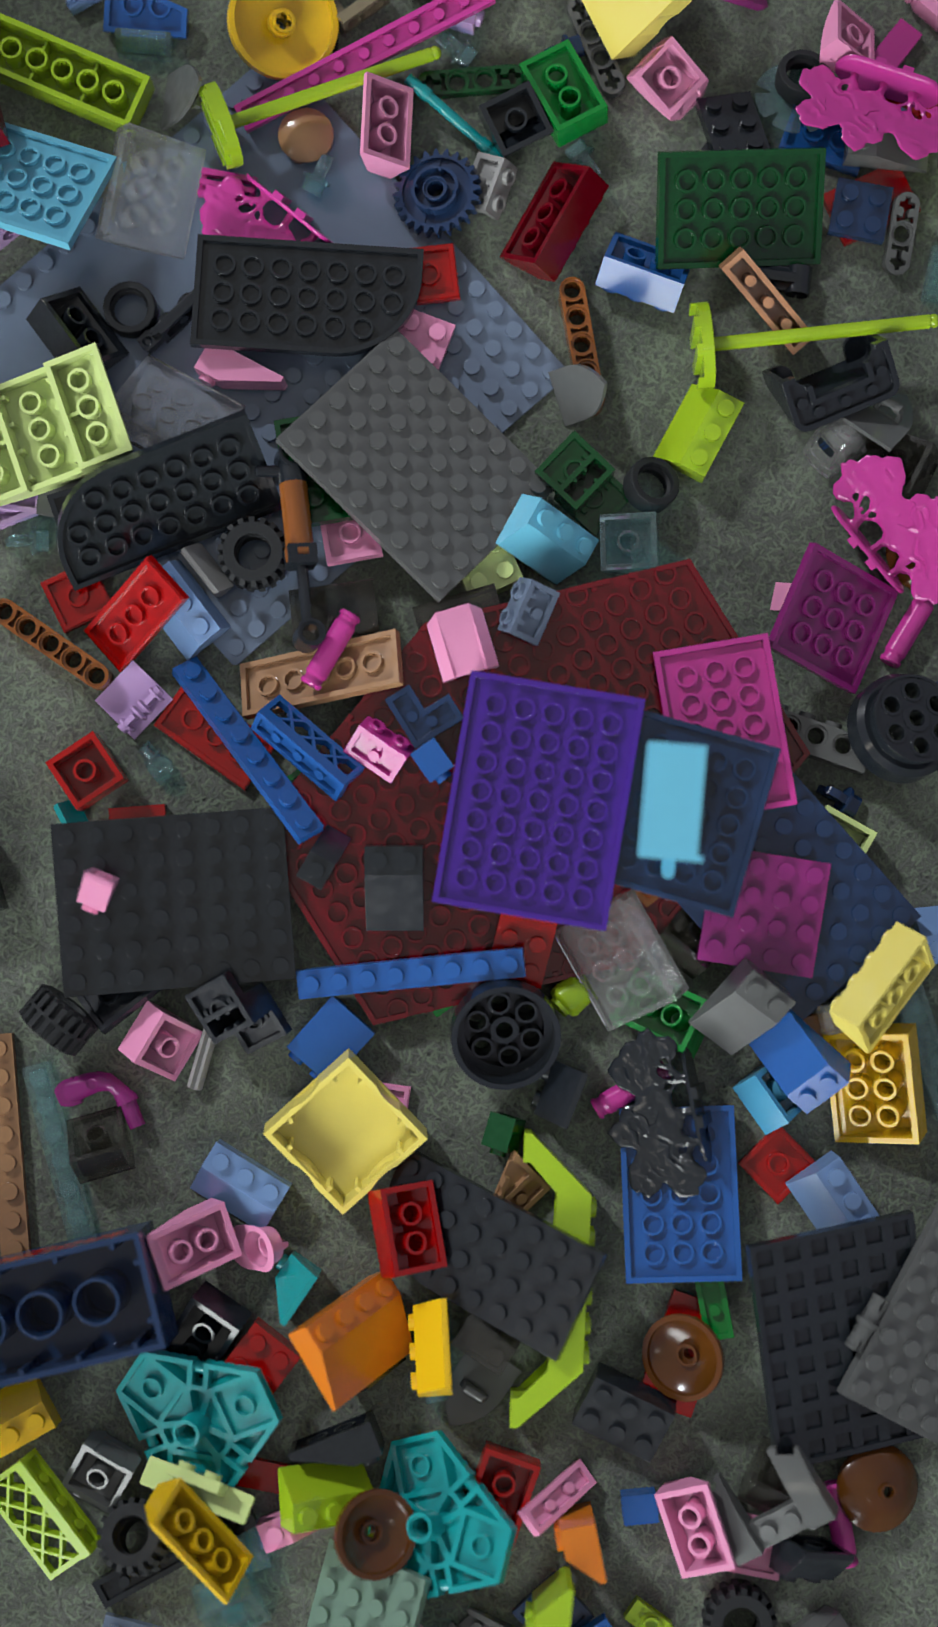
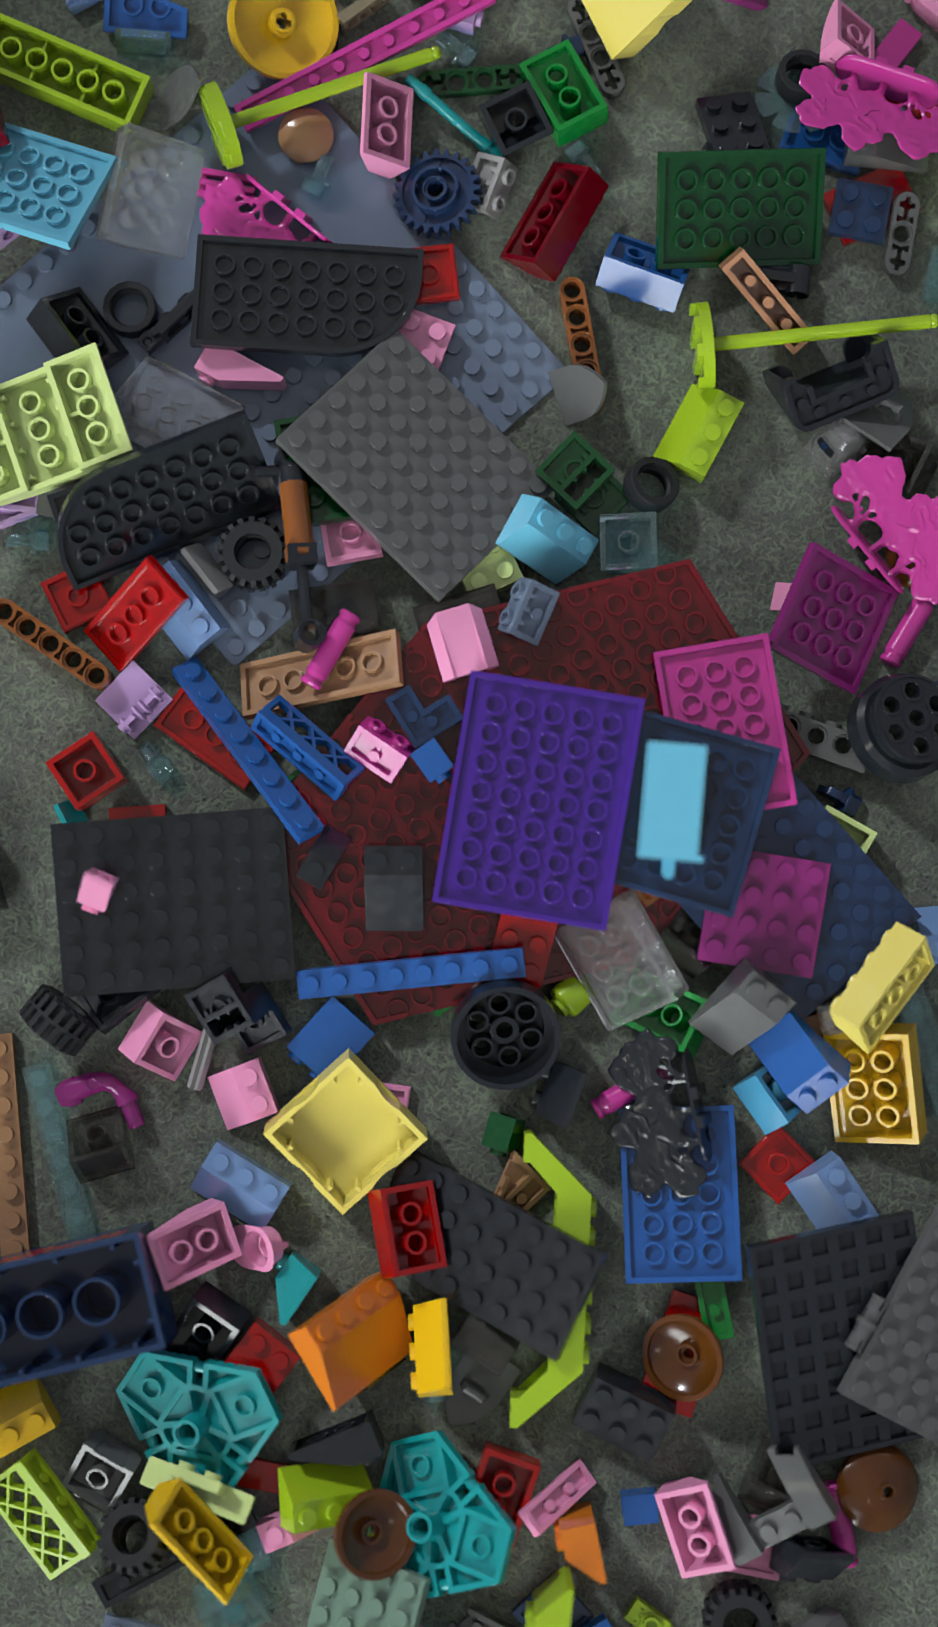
bright pink slope [626,36,708,121] -> none
none -> bright pink slope [207,1056,281,1130]

